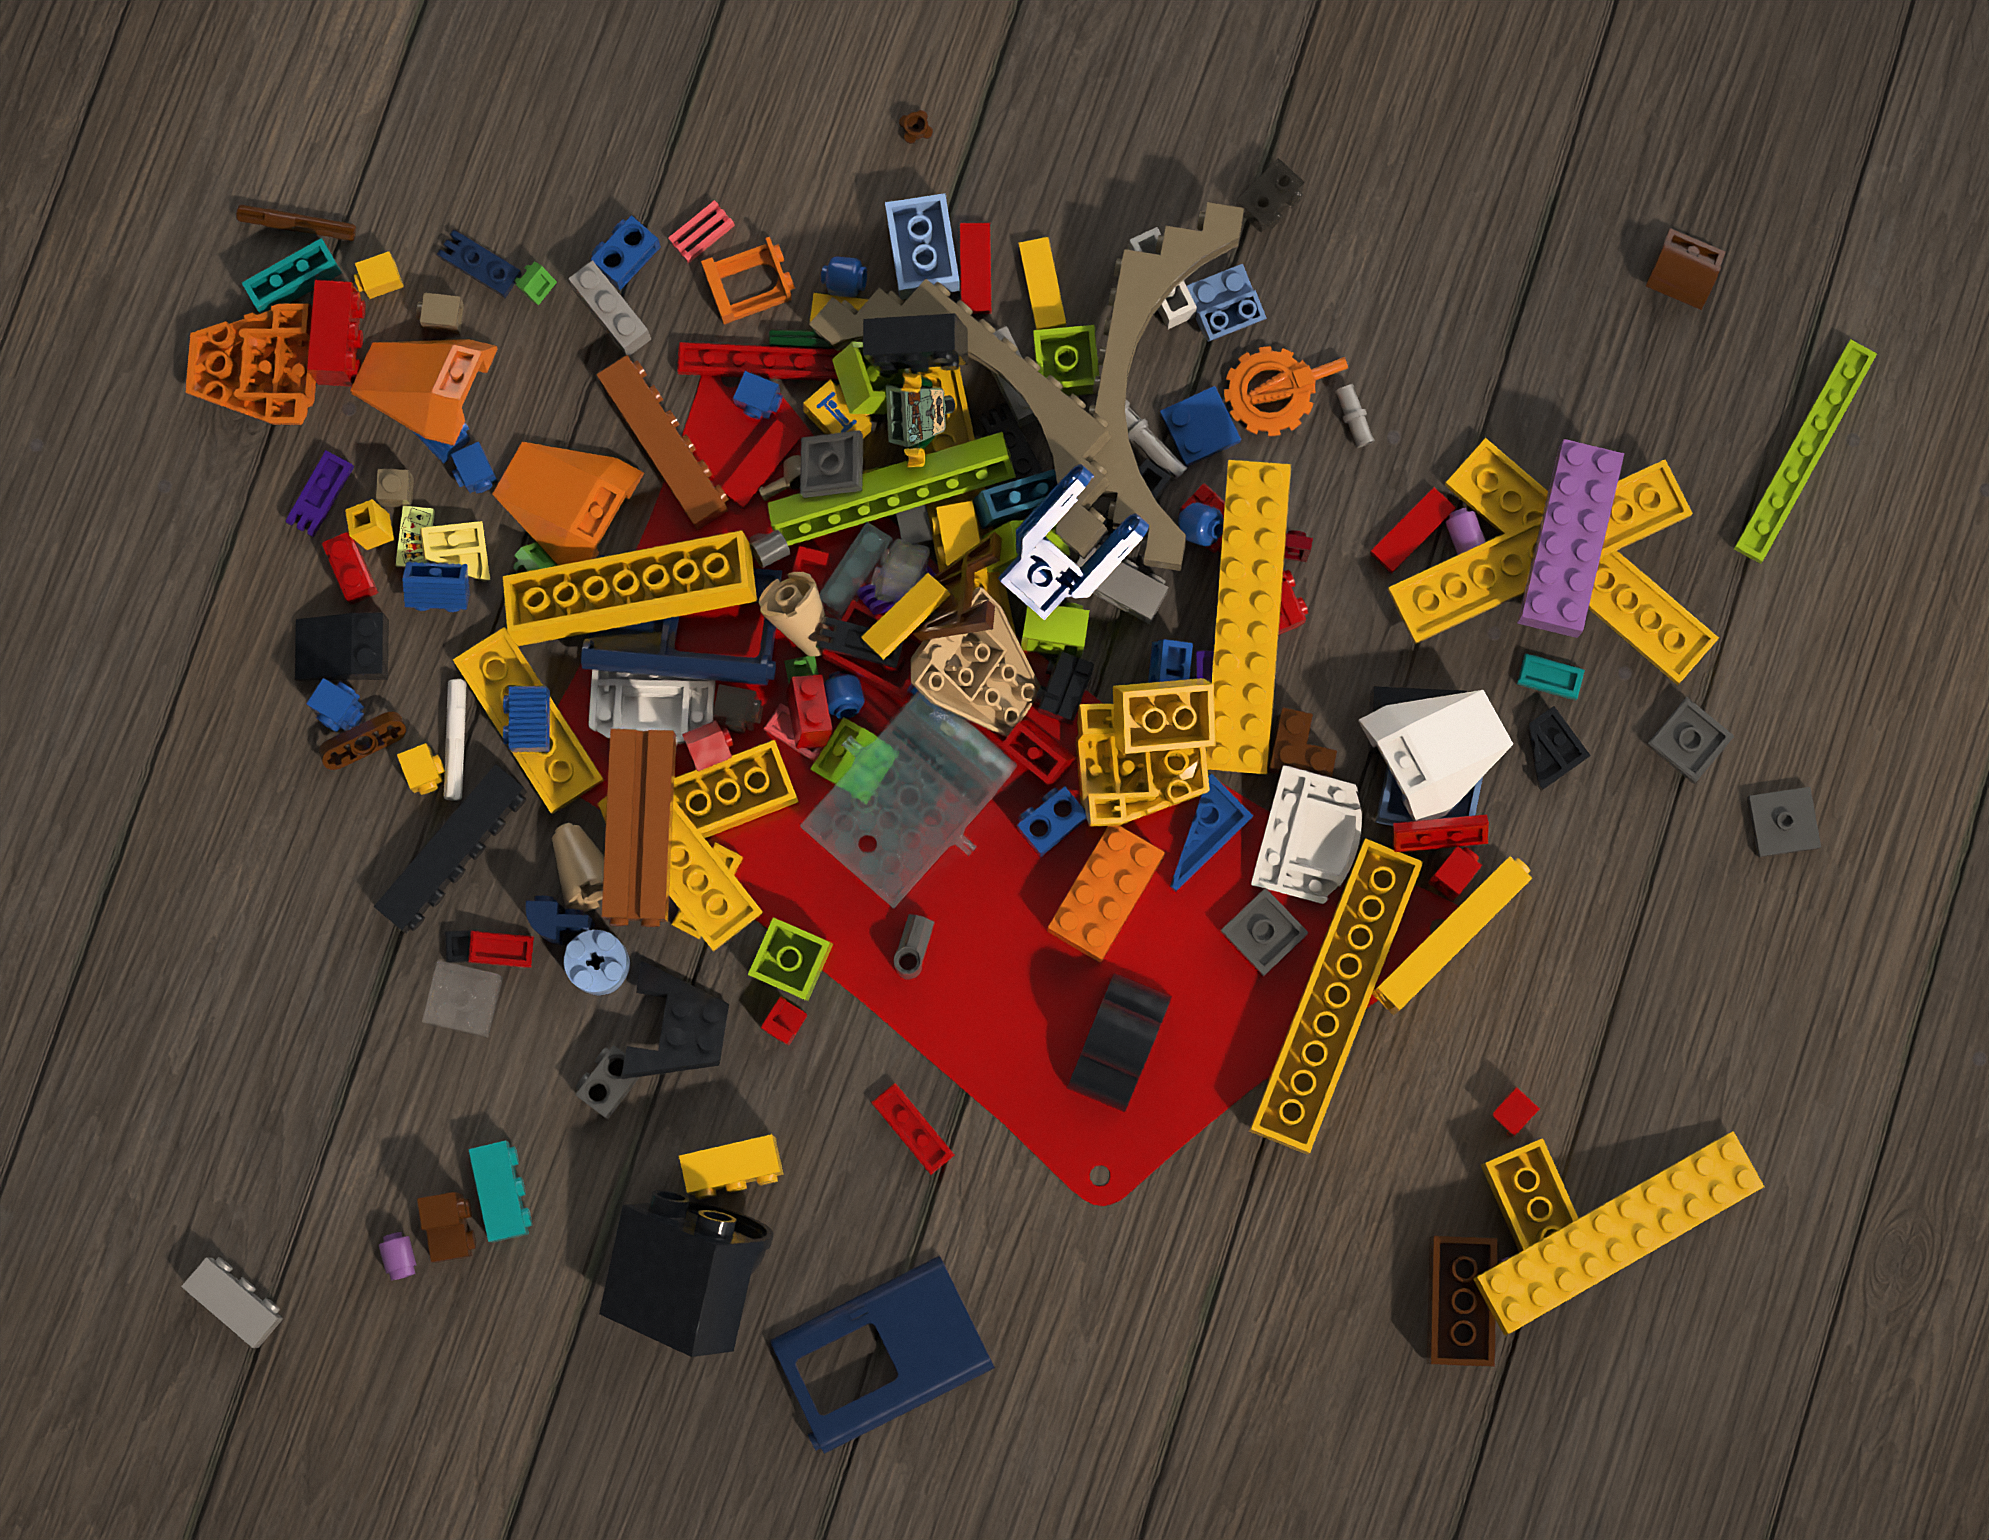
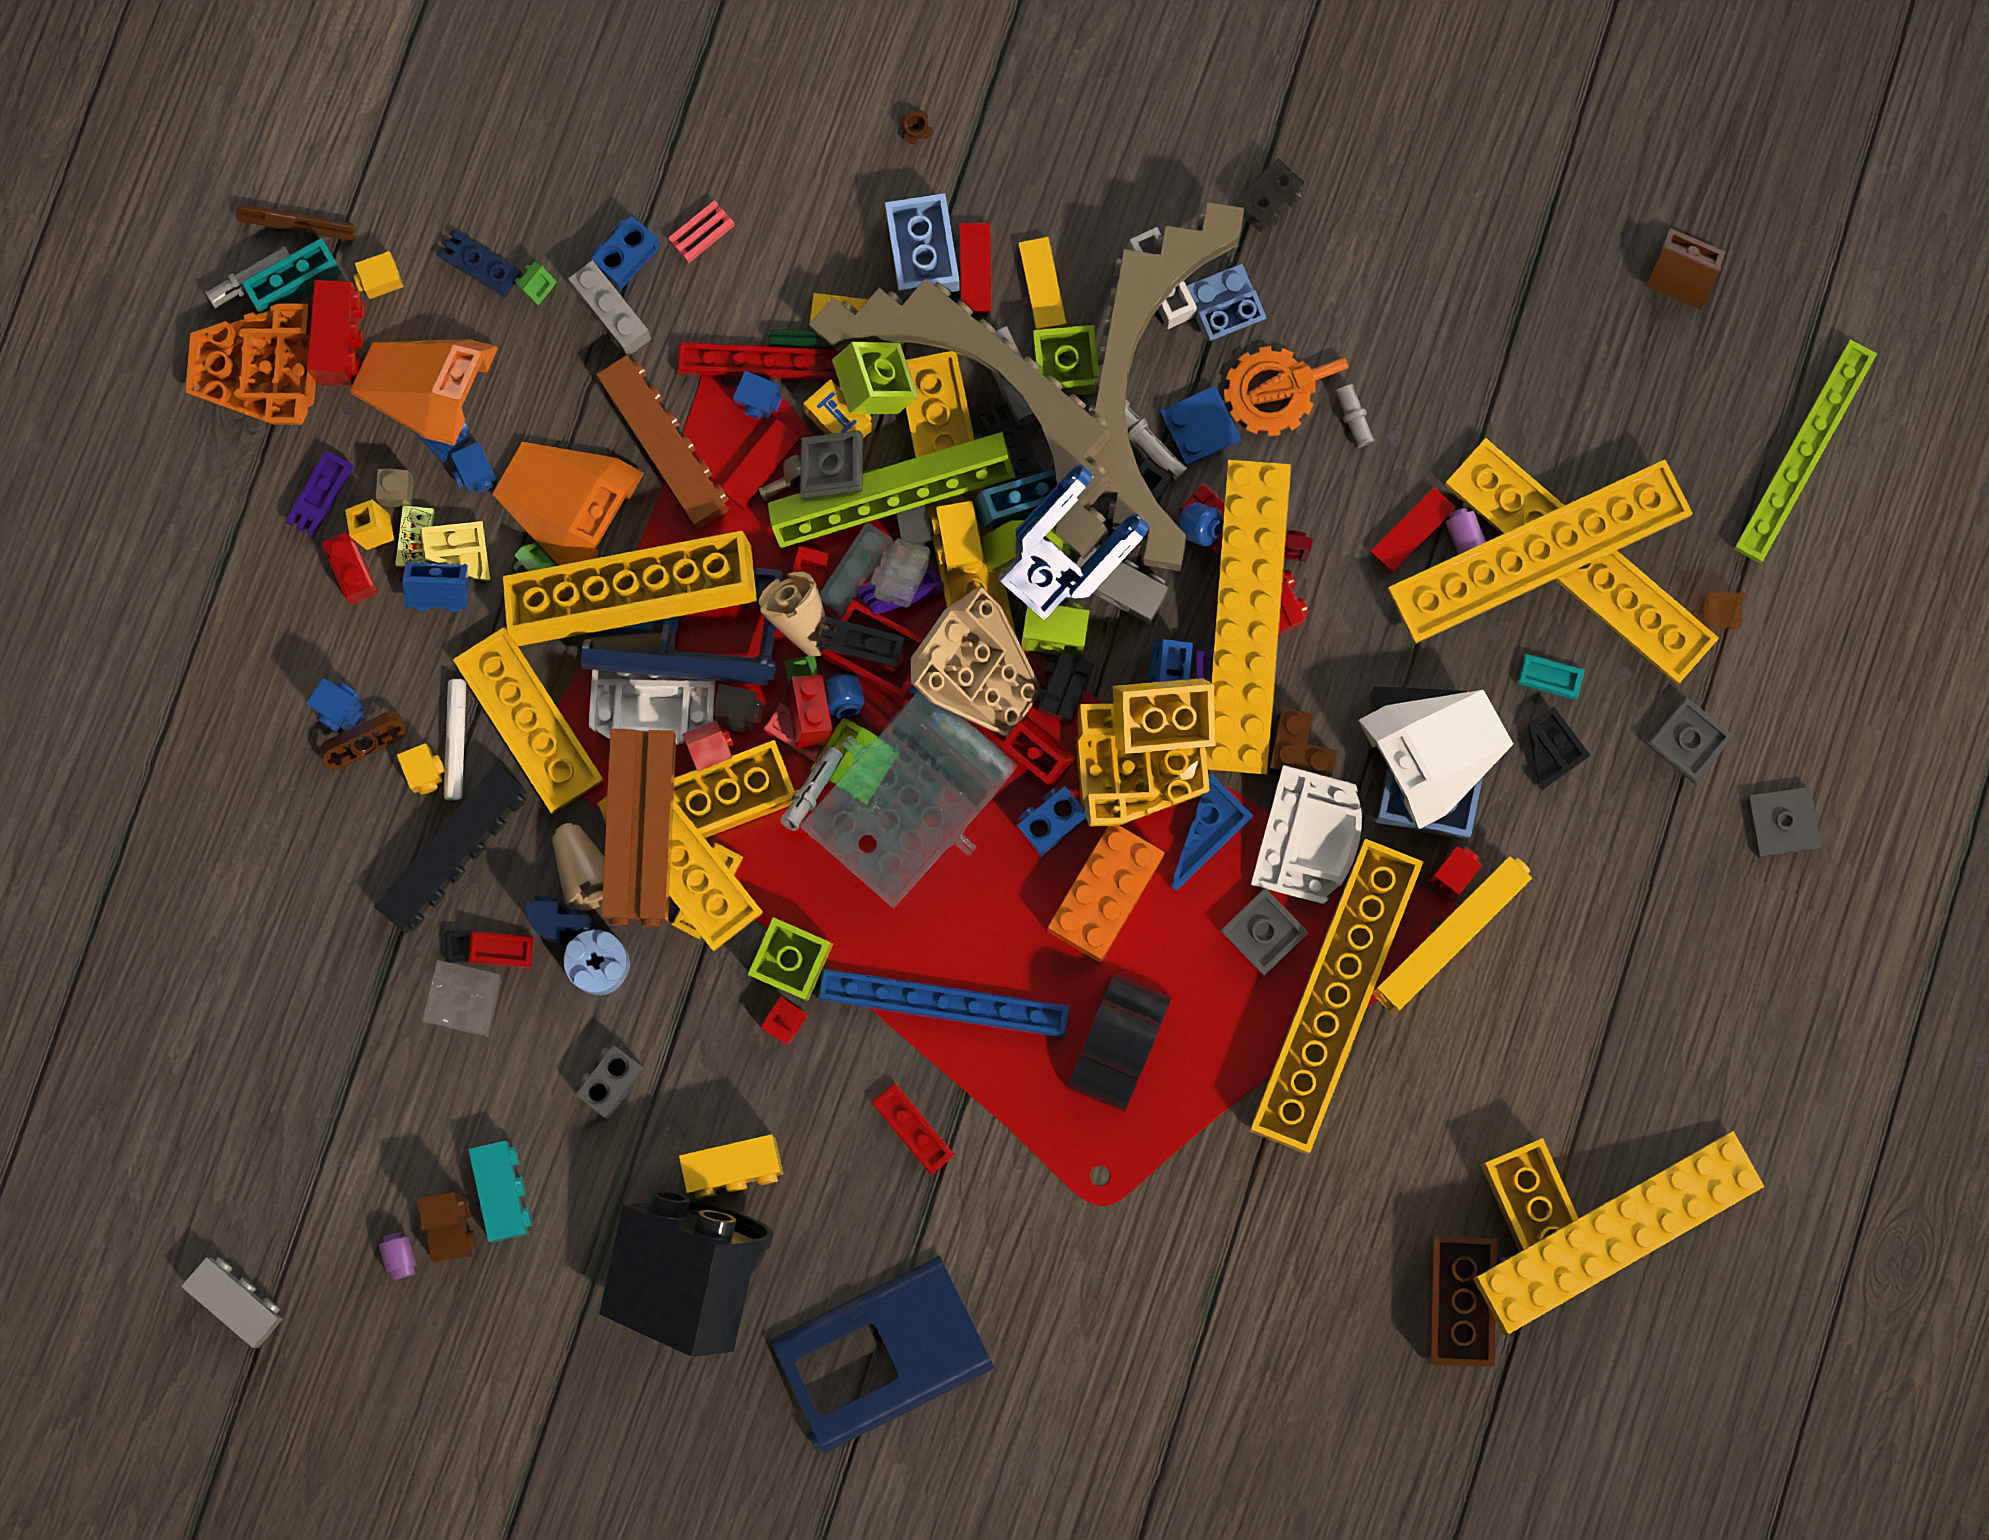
black slope [295,613,389,681] -> none
dark tan brick [416,293,464,334] -> none
blue brick [503,686,550,752] -> none
black wing [621,961,729,1079] -> none
orange panel [701,237,795,324] -> none
dark grey piece [749,529,790,568] -> none
blue head [821,256,867,298] -> none
yellow tile [861,573,950,660] -> none
black brick [863,313,968,374] -> none
torso [886,371,955,467] -> none
dark grey piece [894,914,935,979] -> none
reddish brown wing [913,531,1002,641] -> none
red tile [1393,814,1489,852] -> none
red panel [1492,1087,1540,1137] -> none
medium lavender brick [1517,439,1624,638] -> none
none -> light grey pin [205,246,290,309]
none -> light grey pin [780,747,843,831]
none -> blue tile [818,969,1069,1038]
none -> clear orange panel [1703,592,1746,629]

